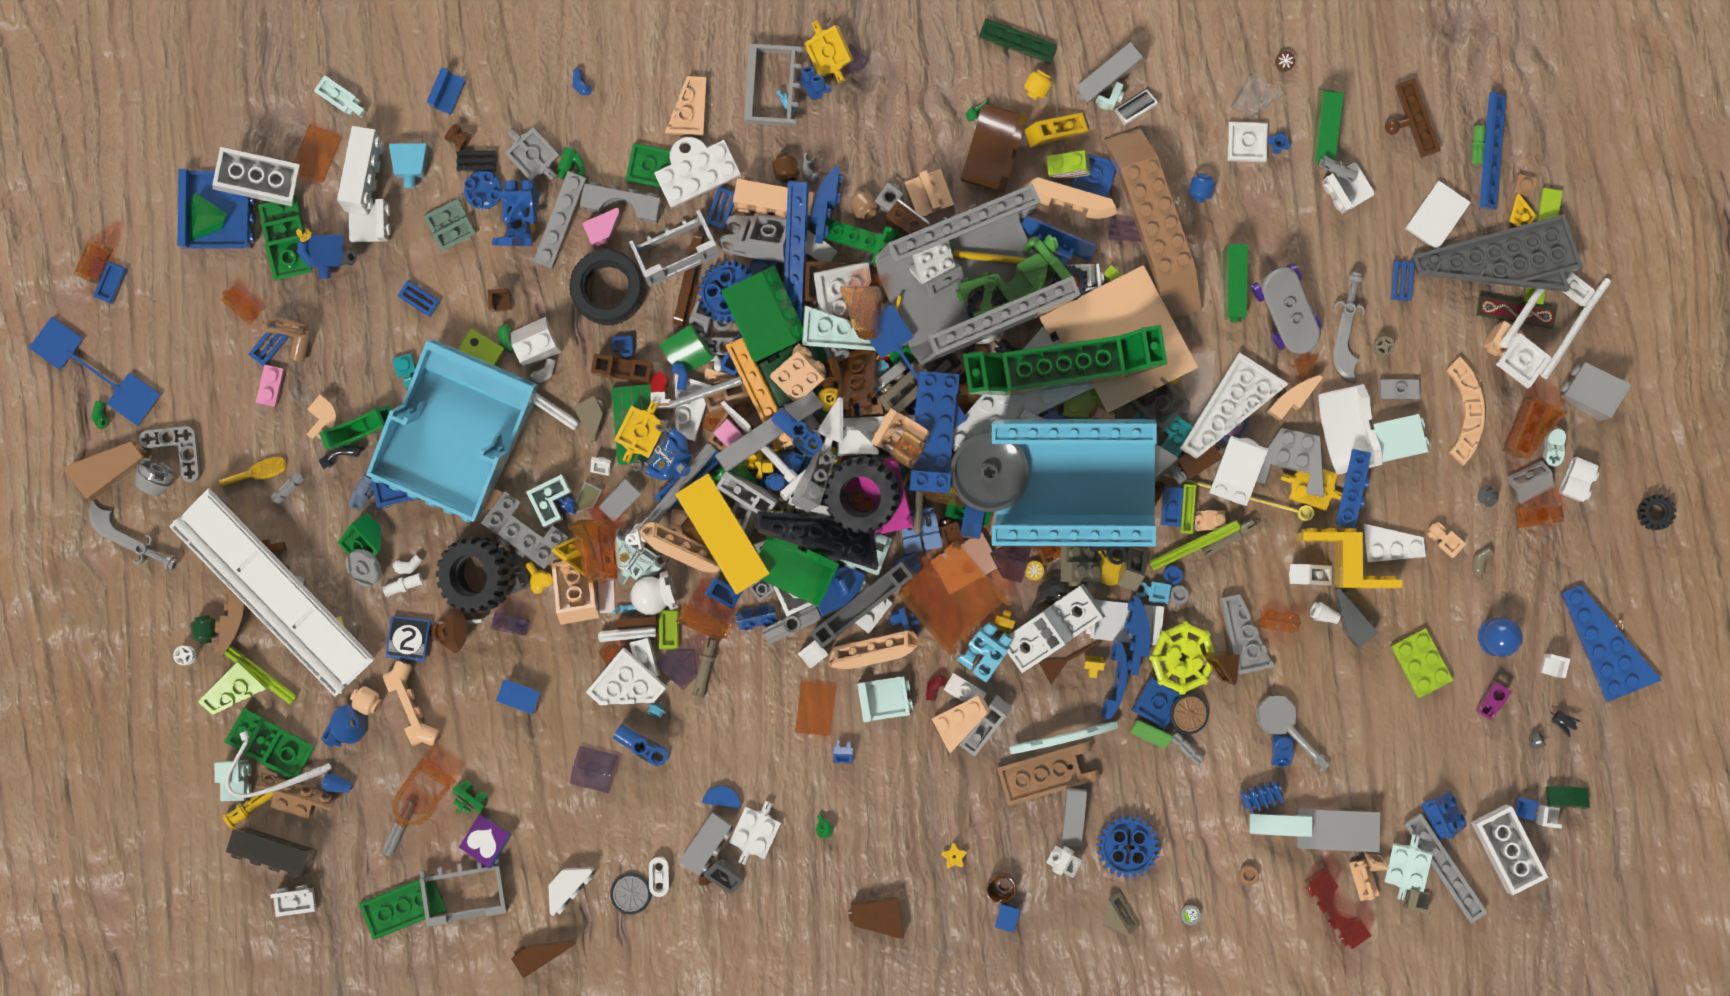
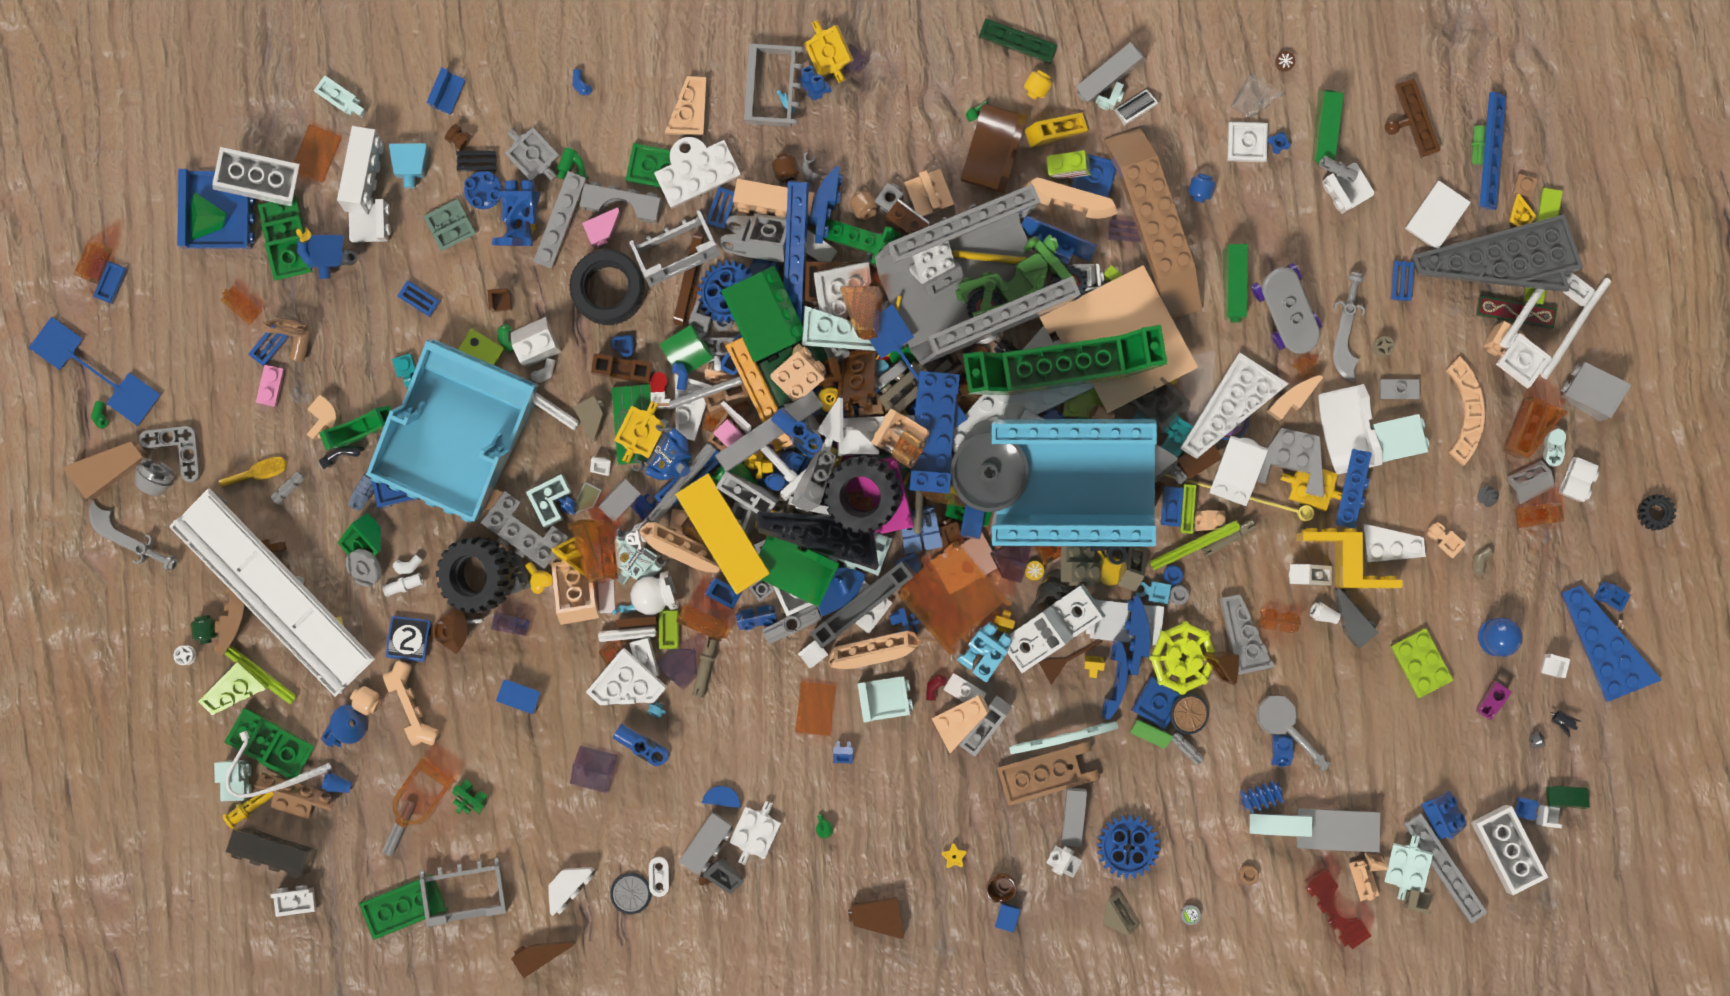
tile [459,814,511,868] -> none
none -> clear blue tile [630,494,657,521]
none -> blue bracket [1594,582,1631,612]

